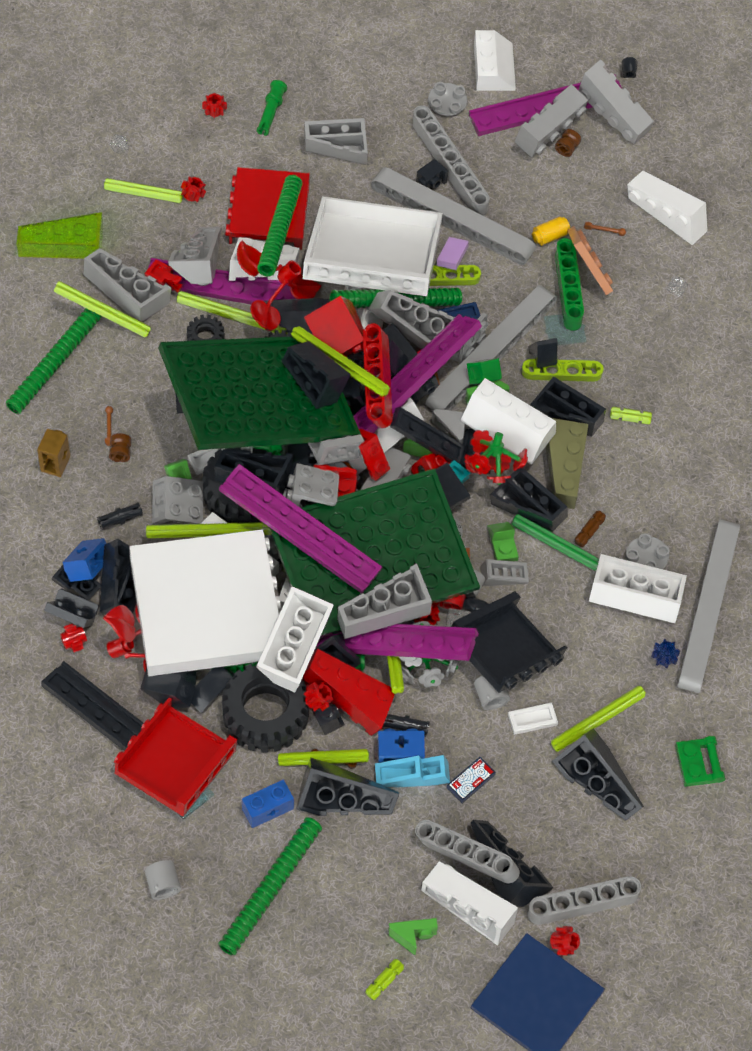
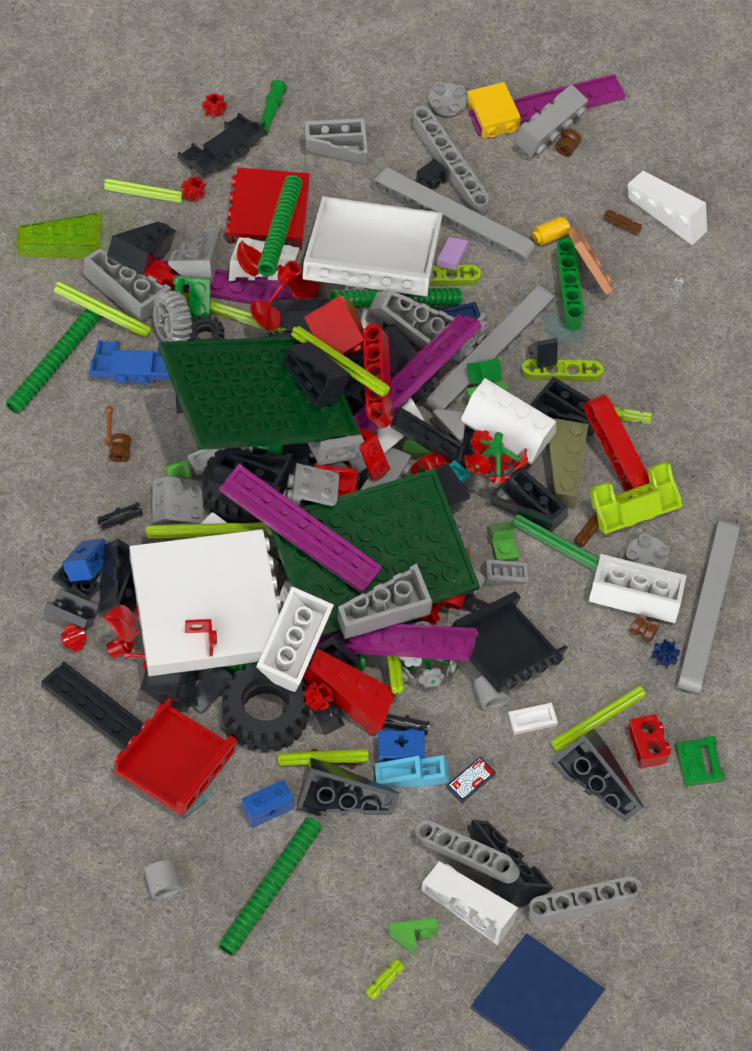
pearl gold brick [37,429,71,477] -> none
white slope [474,30,516,91] -> none
red gear [550,926,580,956] -> none
light grey wedge [578,59,654,144] -> none
dark orange hinge [584,222,626,236] -> none
black hose [621,57,637,78] -> none
none -> blue bracket [89,339,170,385]
none -> black wedge [107,221,176,274]
none -> light grey gear [152,290,192,342]
none -> green plate [173,276,211,319]
none -> black bracket [178,113,265,177]
none -> red bracket [185,619,217,656]
none -> yellow panel [467,82,521,138]
none -> red beam [584,394,650,492]
none -> lime bracket [589,461,682,534]
none -> reddish brown axle [603,210,642,235]
none -> red brick [627,714,671,769]
none -> reddish brown wheel [629,613,660,644]

